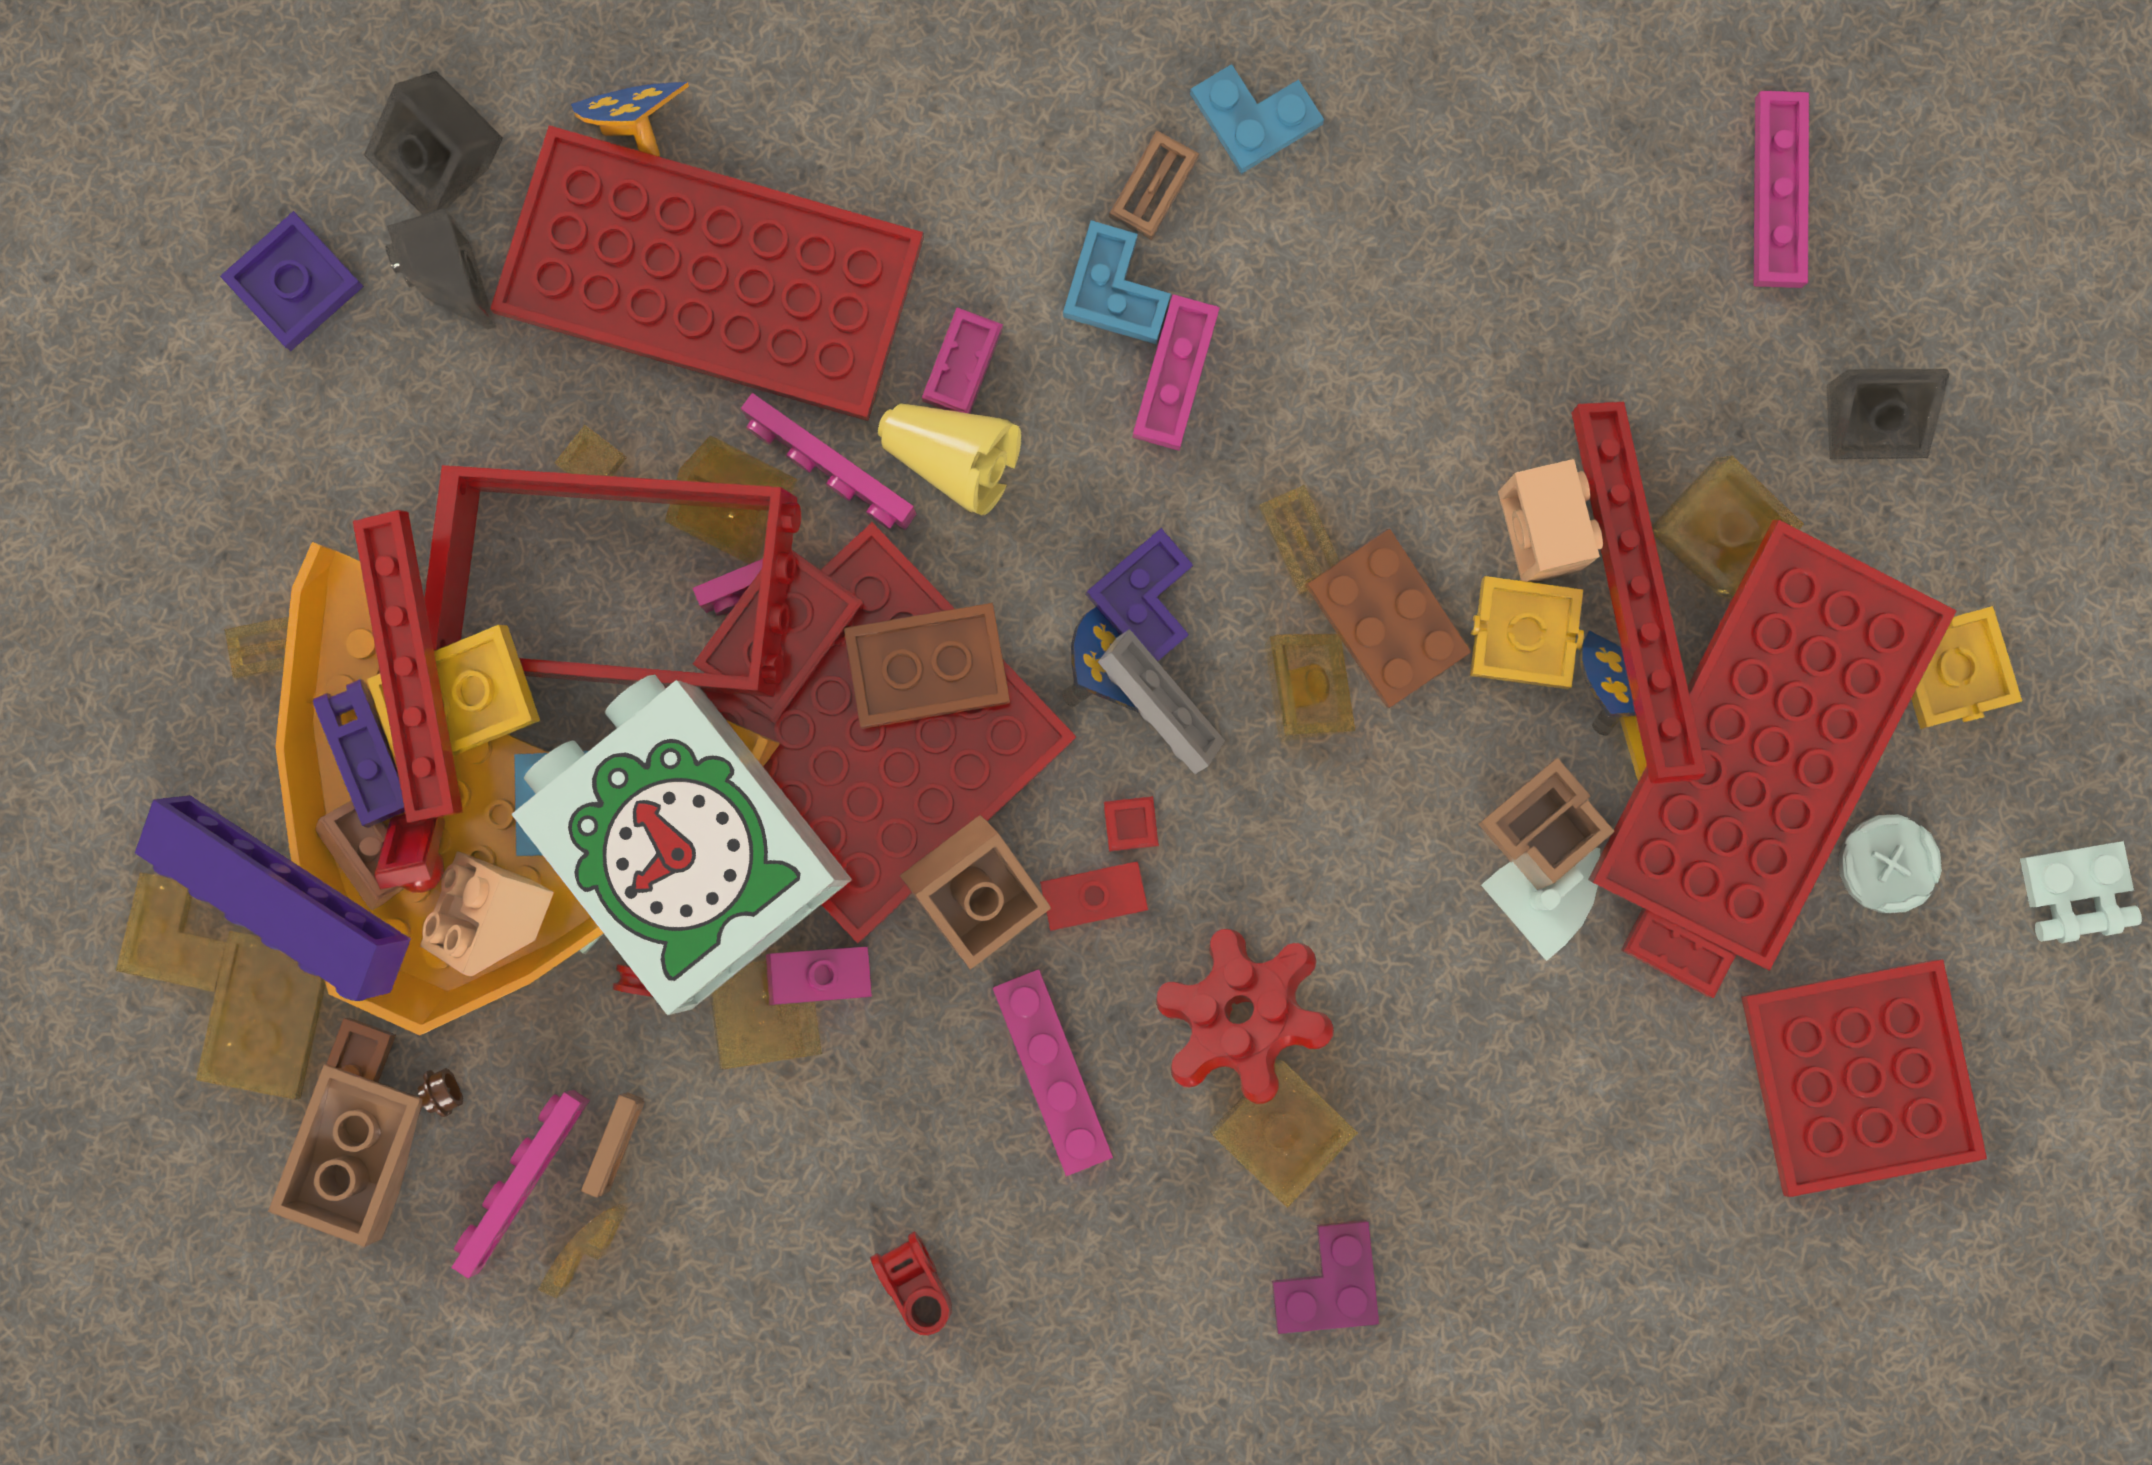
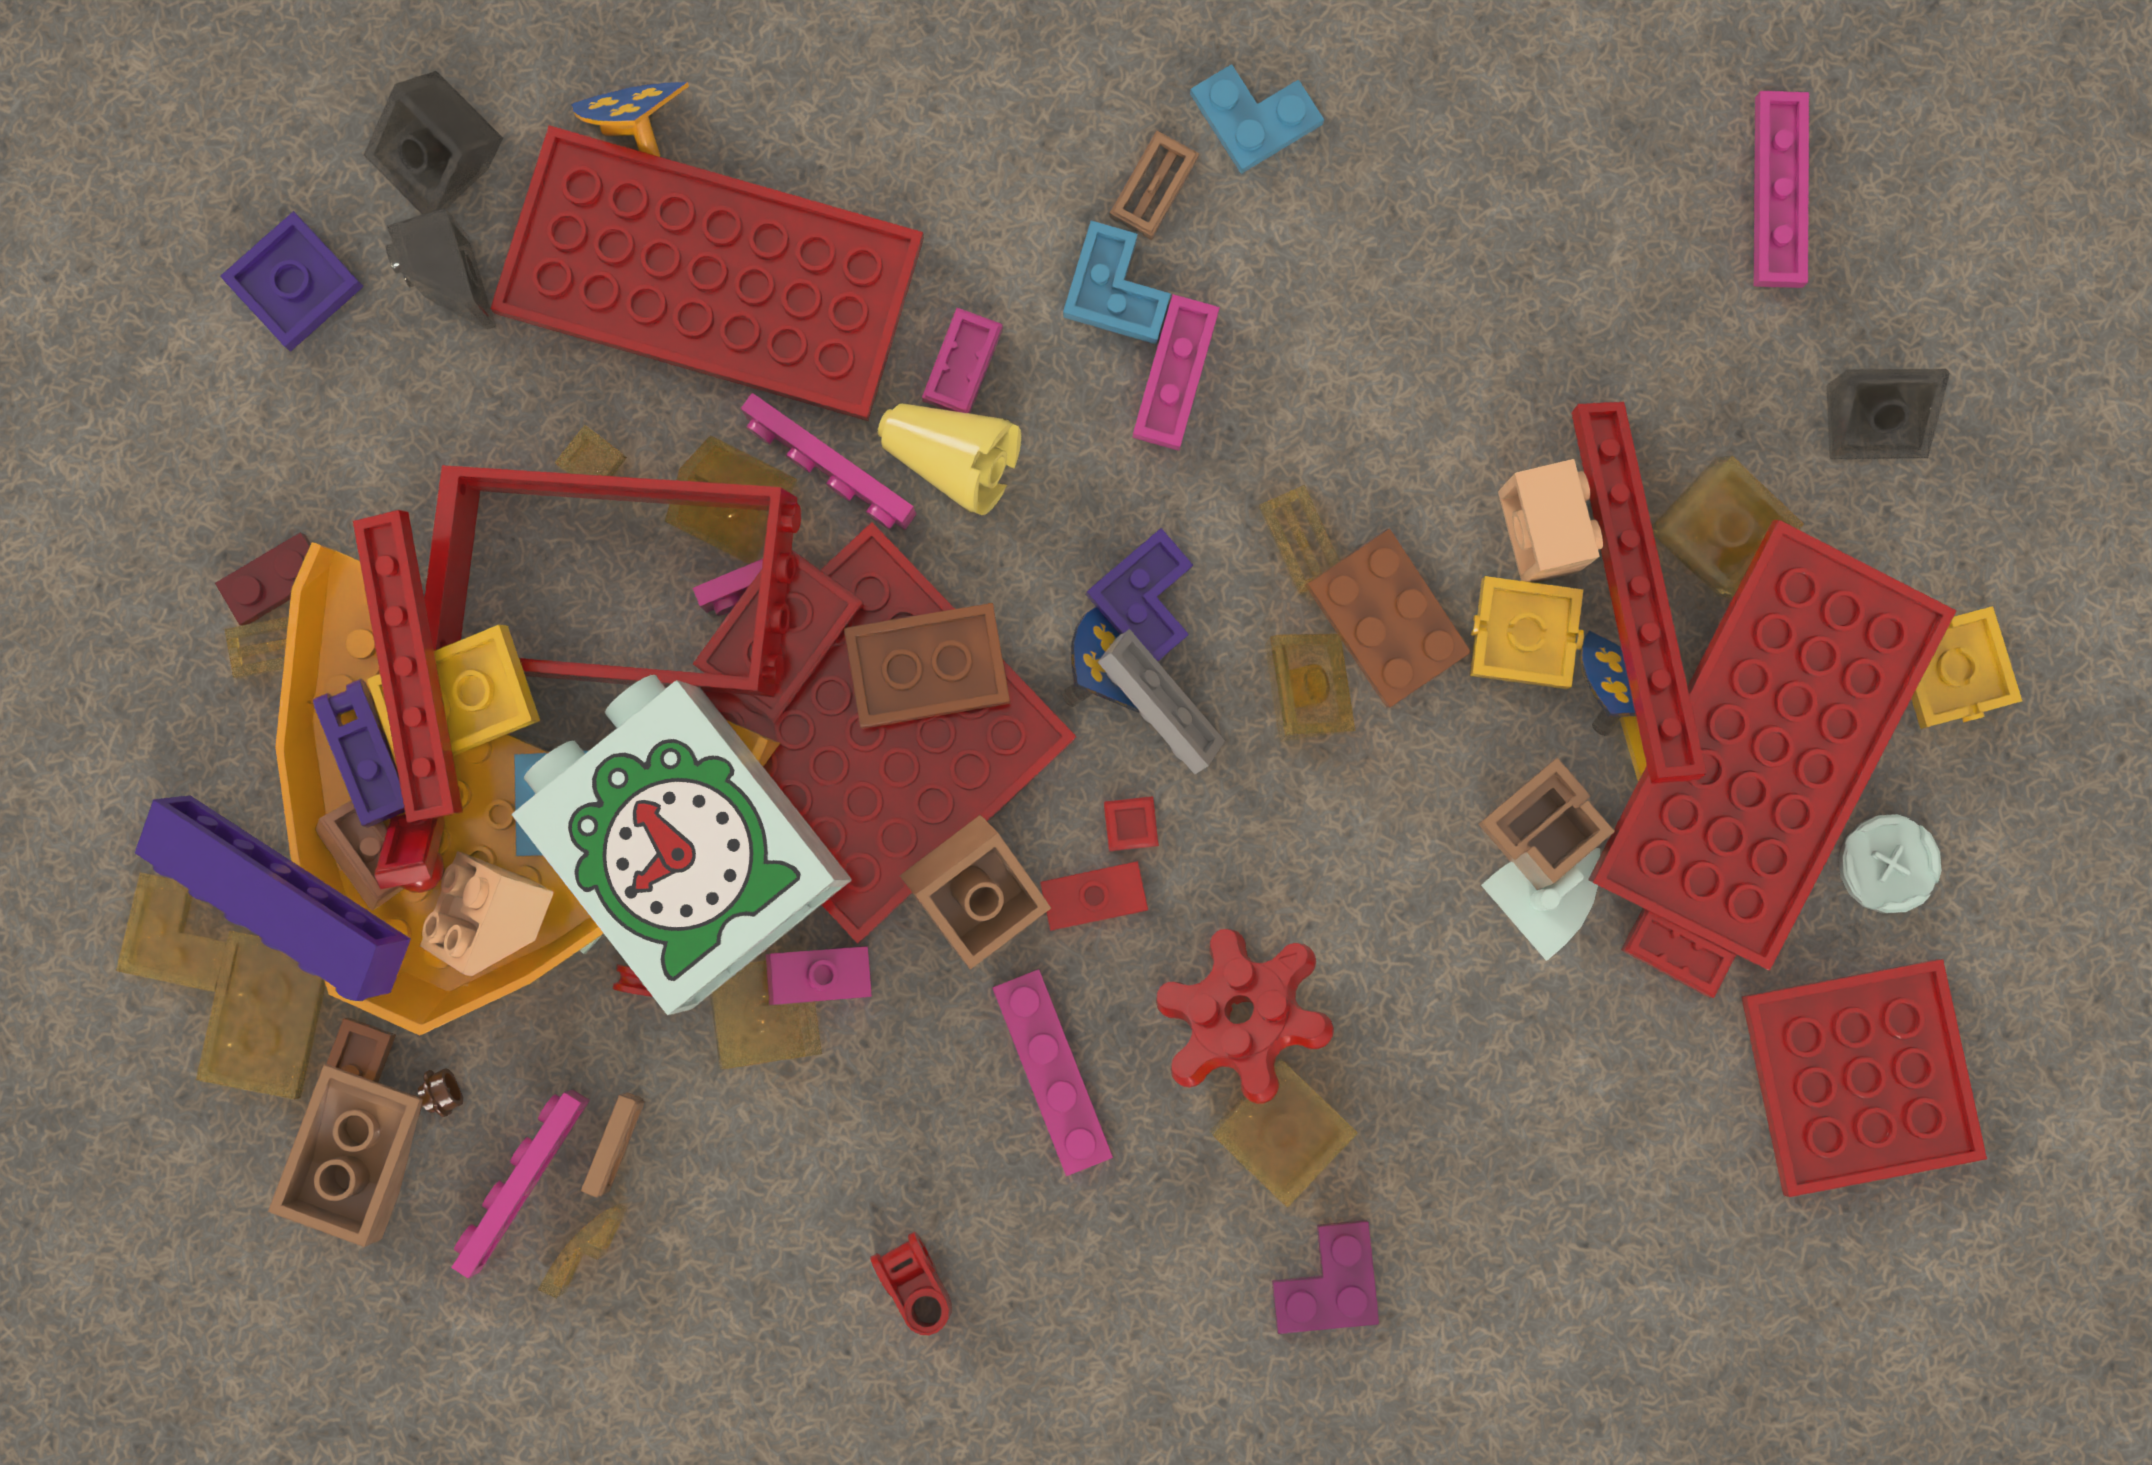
light aqua plate [2020,841,2142,943] -> none
none -> dark red plate [215,532,311,627]

